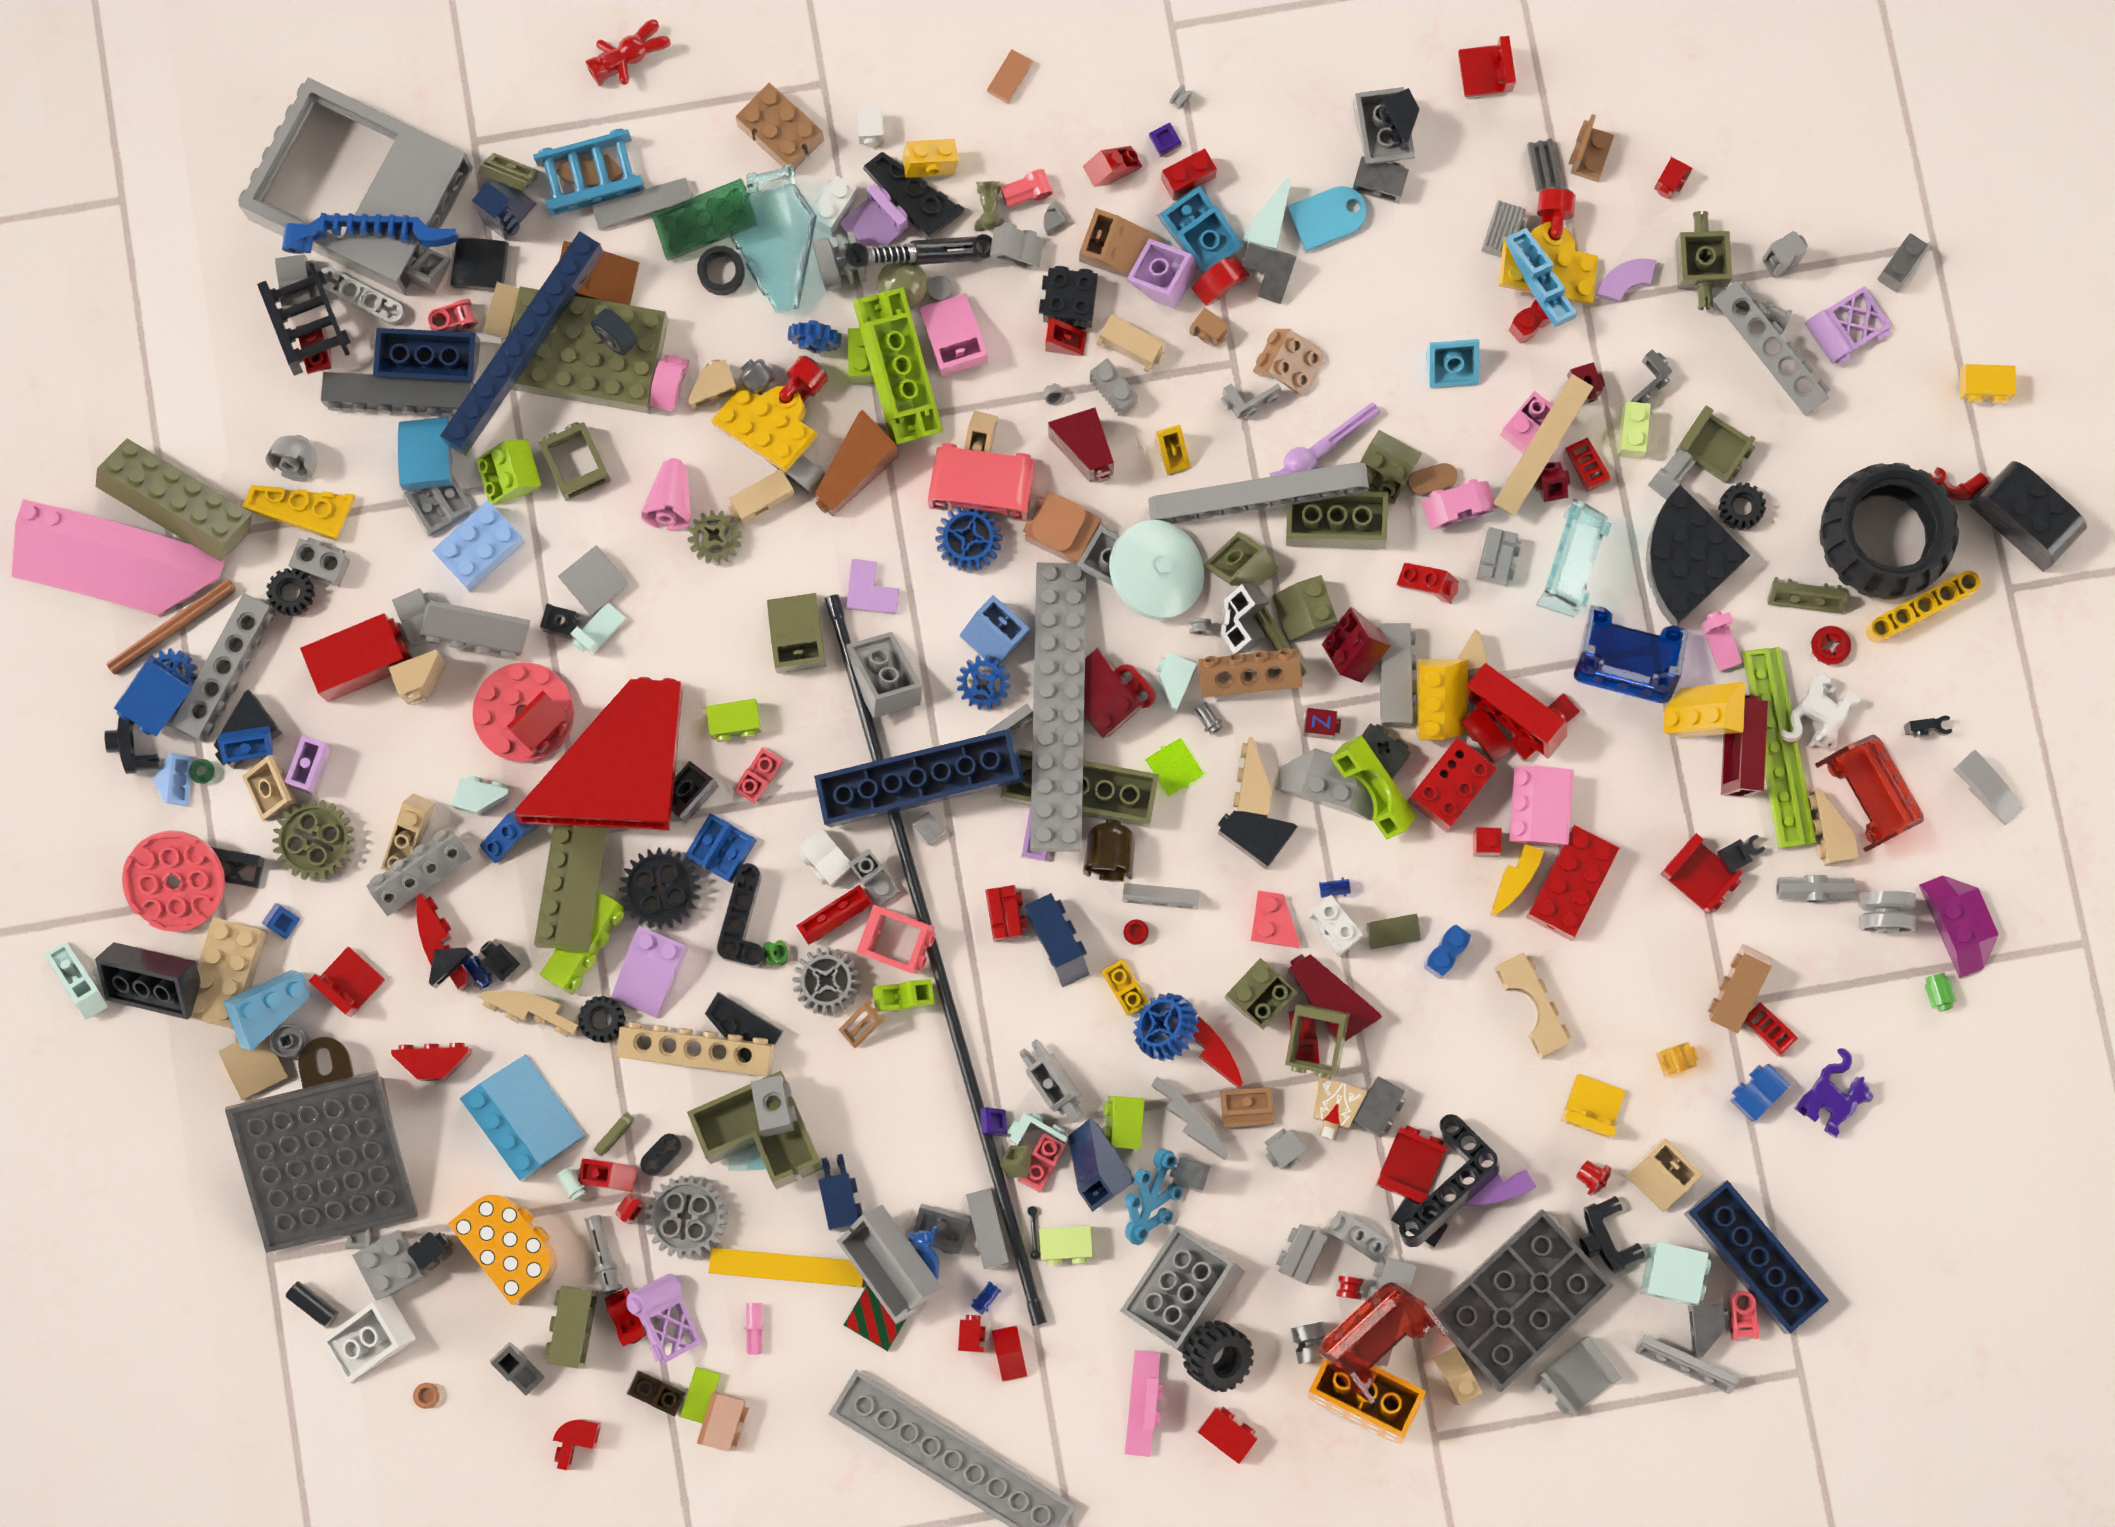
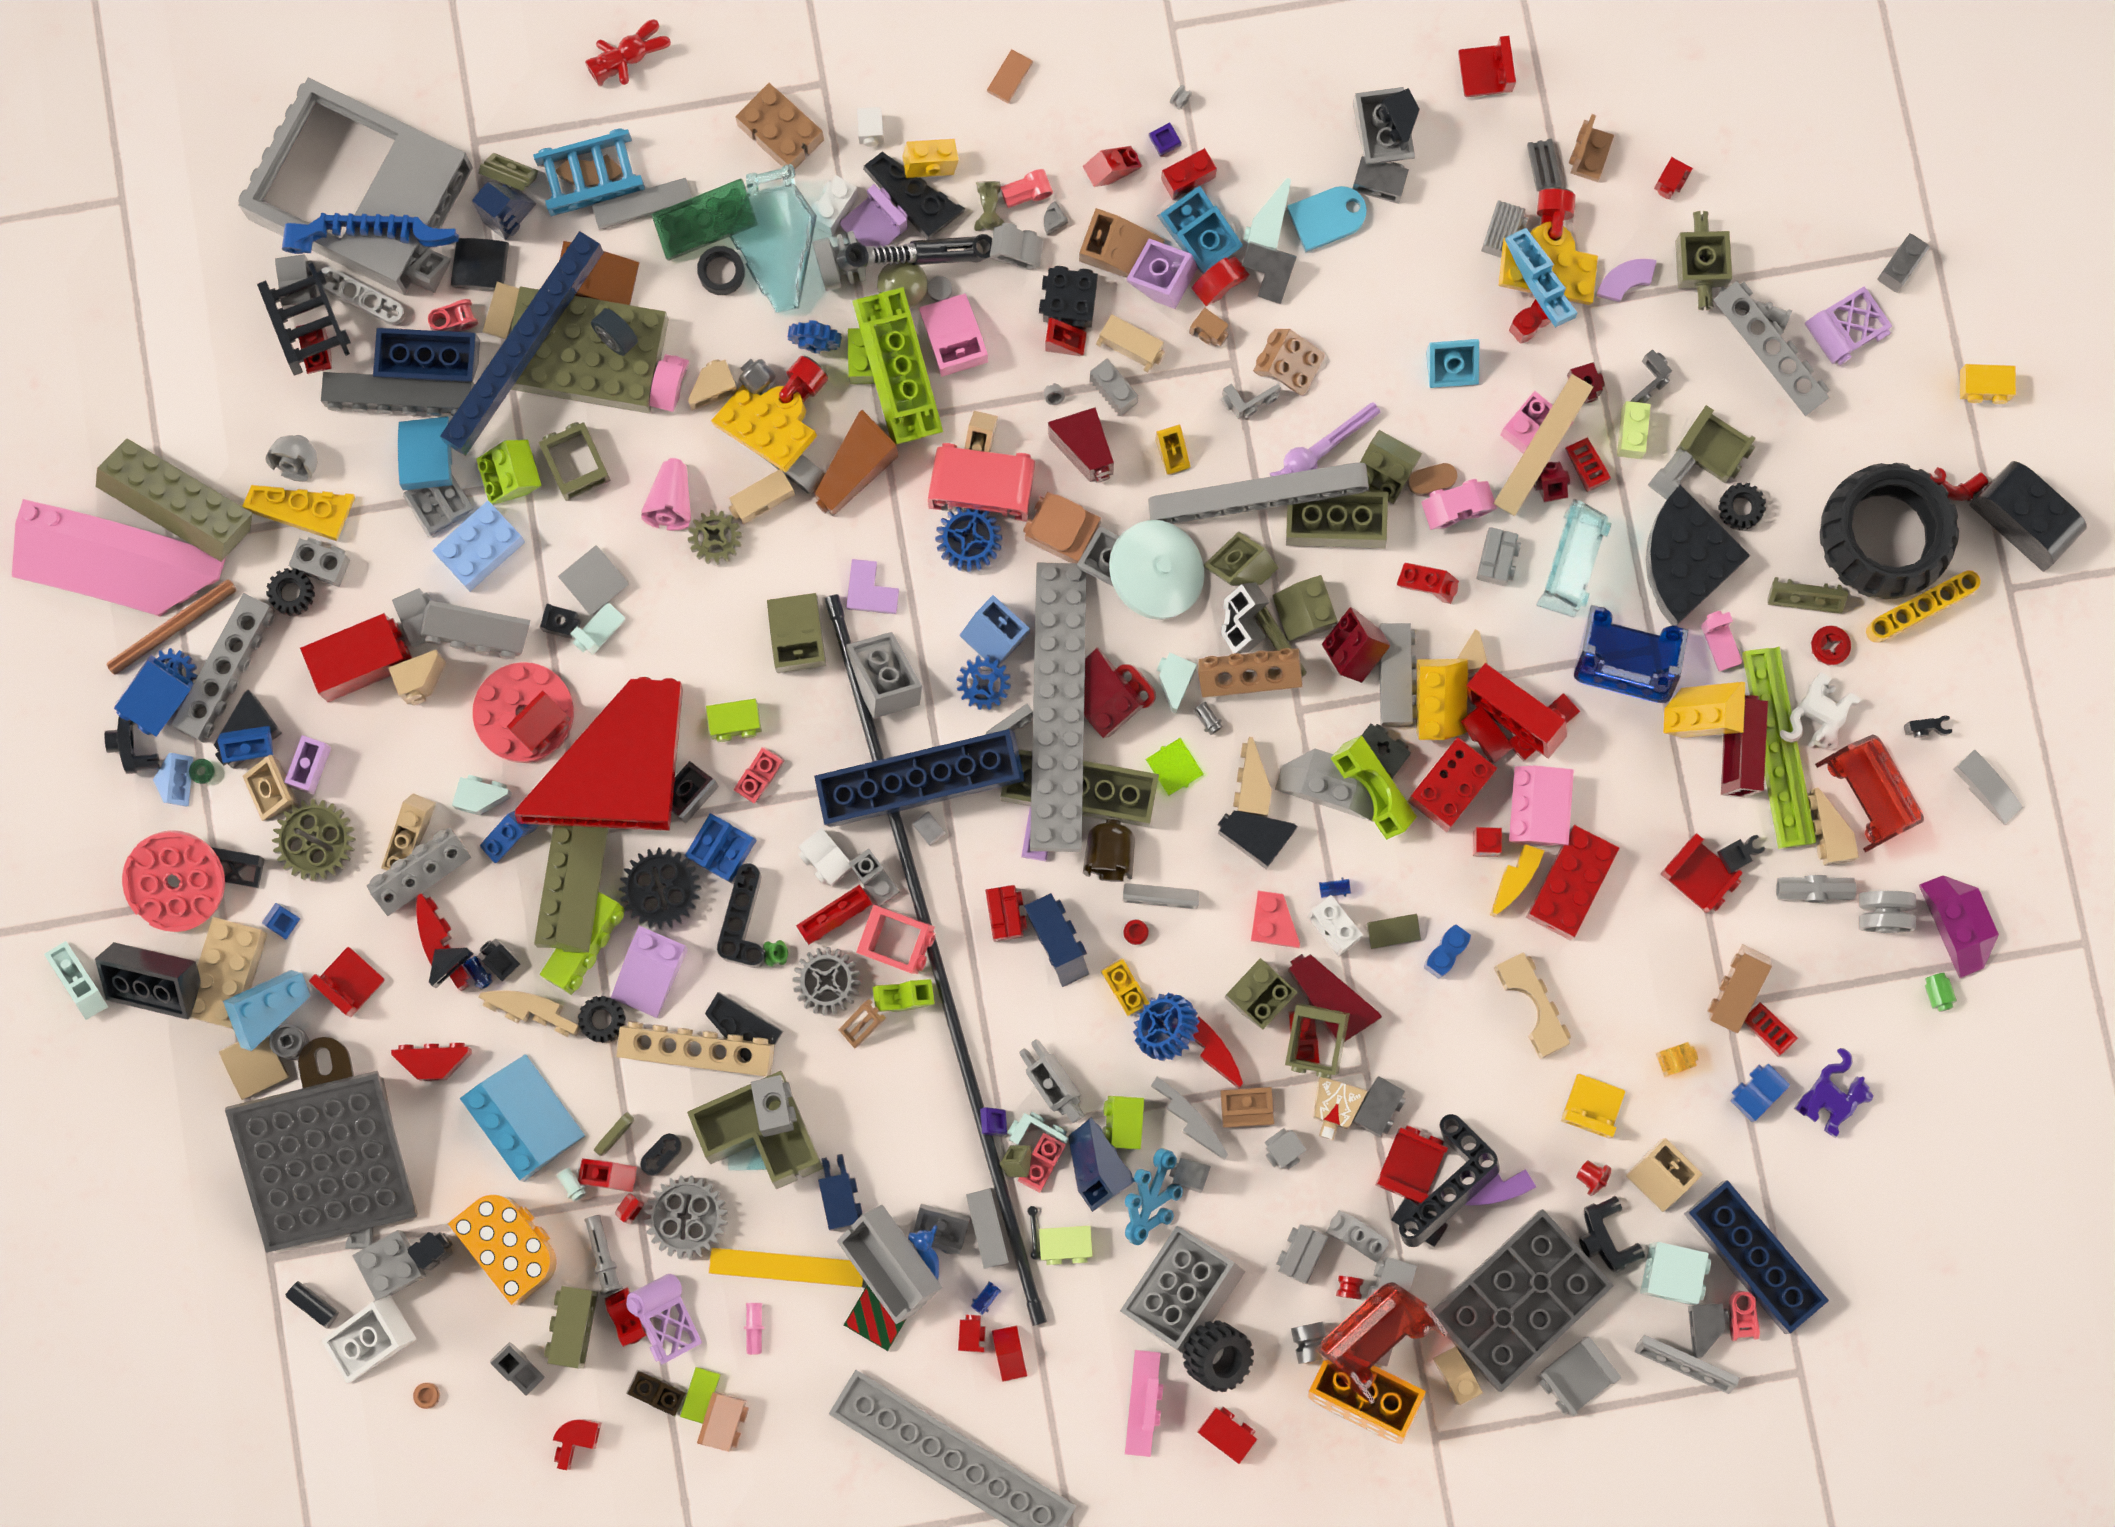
light grey bush [1189,618,1211,635] -> none
dark red brick [1303,708,1341,740] -> none
light grey brick [1762,231,1808,278] -> none

